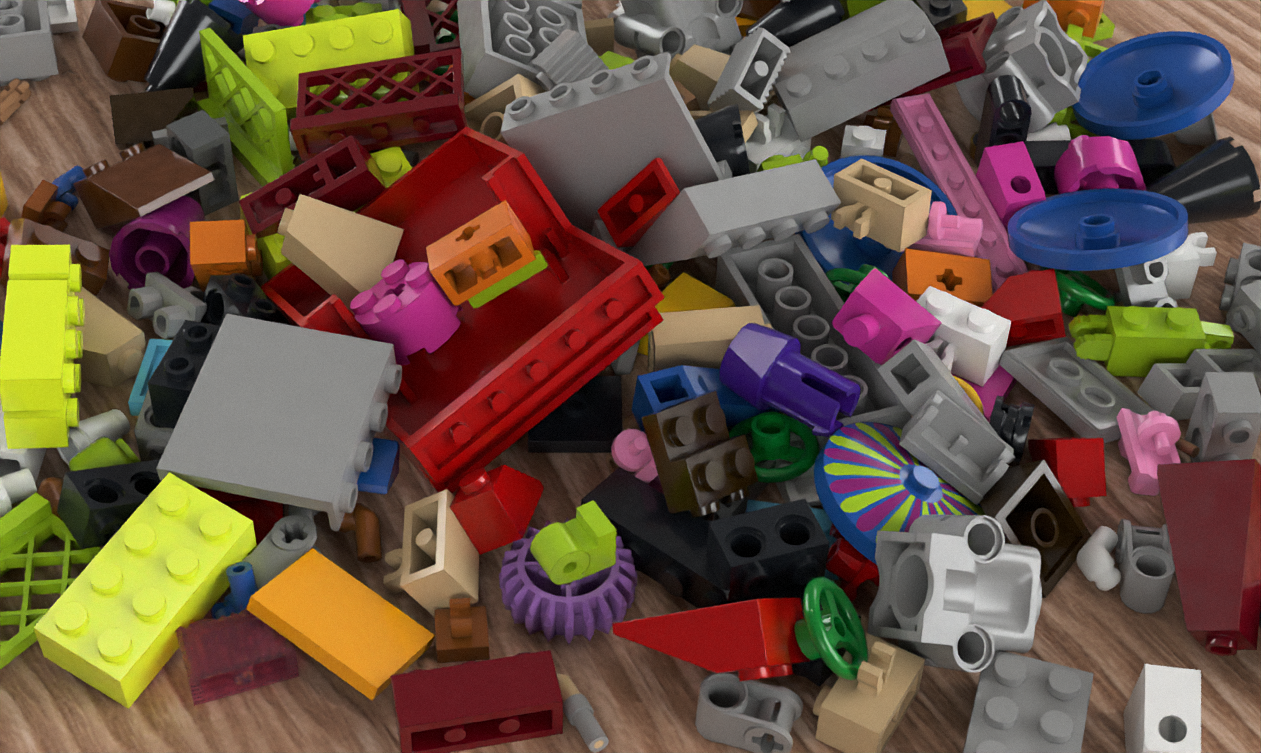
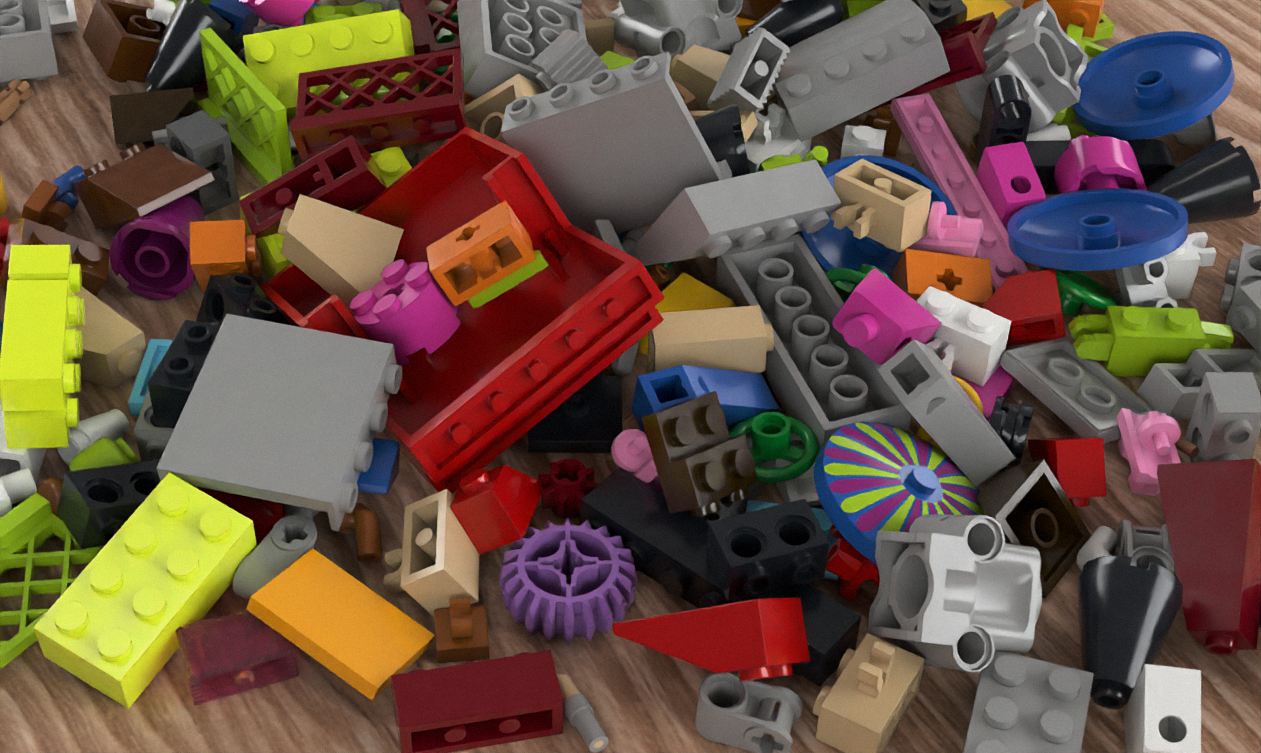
light grey hips [127,272,207,339] -> none
blue arm [211,562,258,631] -> none
lime leg [530,500,616,585] -> none
red slope [597,158,680,248] -> none
dark purple piece [719,323,861,437] -> none
green piece [795,577,868,680] -> none
light grey hinge [899,389,1014,505] -> none
none -> dark red gear [538,458,598,518]
none -> black cone [1078,555,1183,709]

